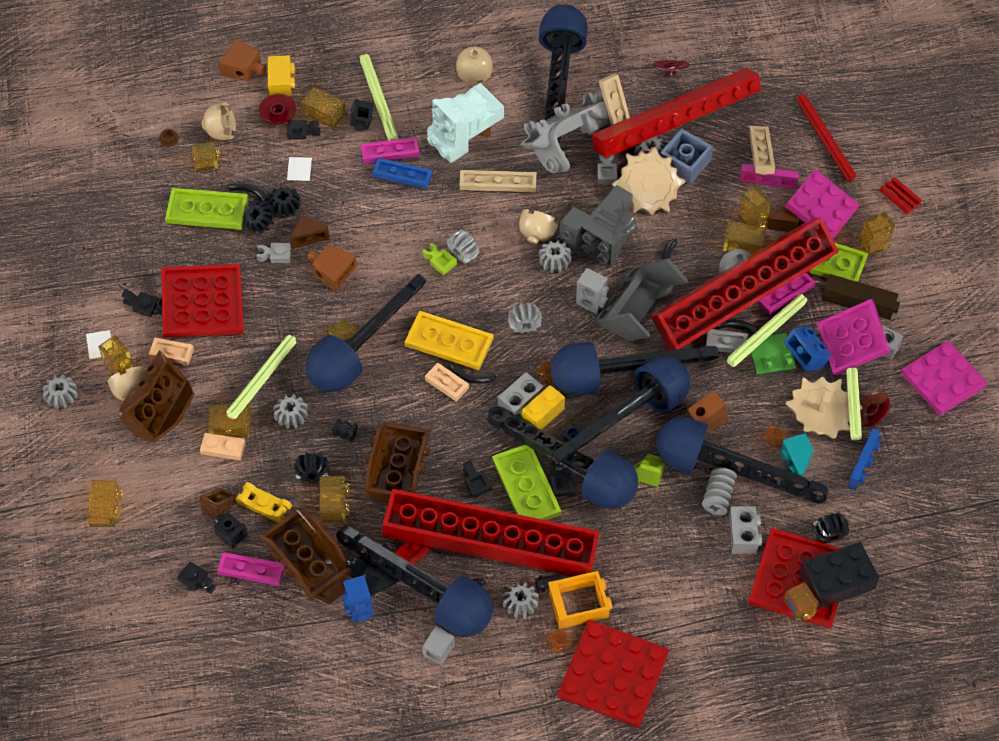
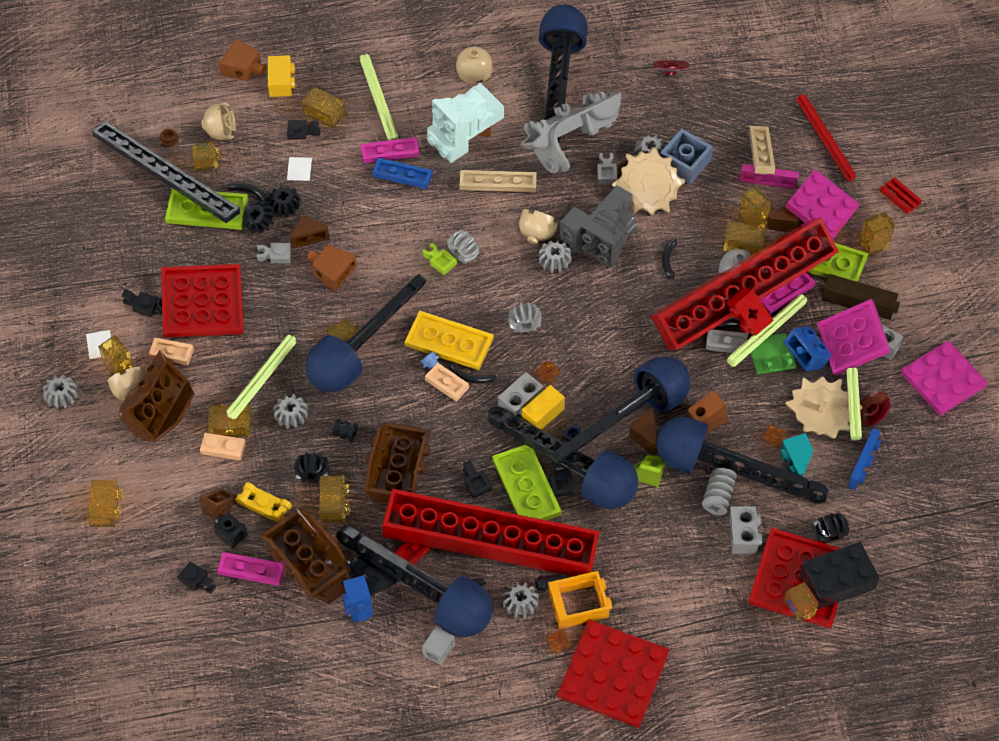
dark red dish [259,94,296,125] -> none
black brick [350,99,373,131] -> none
dark blue piece [551,341,719,396] -> none
light grey brick [576,268,609,314] -> none
red brick [591,68,761,158] -> none
dark grey windscreen [596,258,688,341] -> none
tan plate [599,73,630,126] -> none
none -> black plate [92,121,240,224]
none -> medium blue plate [420,352,439,369]
none -> reddish brown slope [629,408,657,454]
none -> red brick [726,287,774,336]

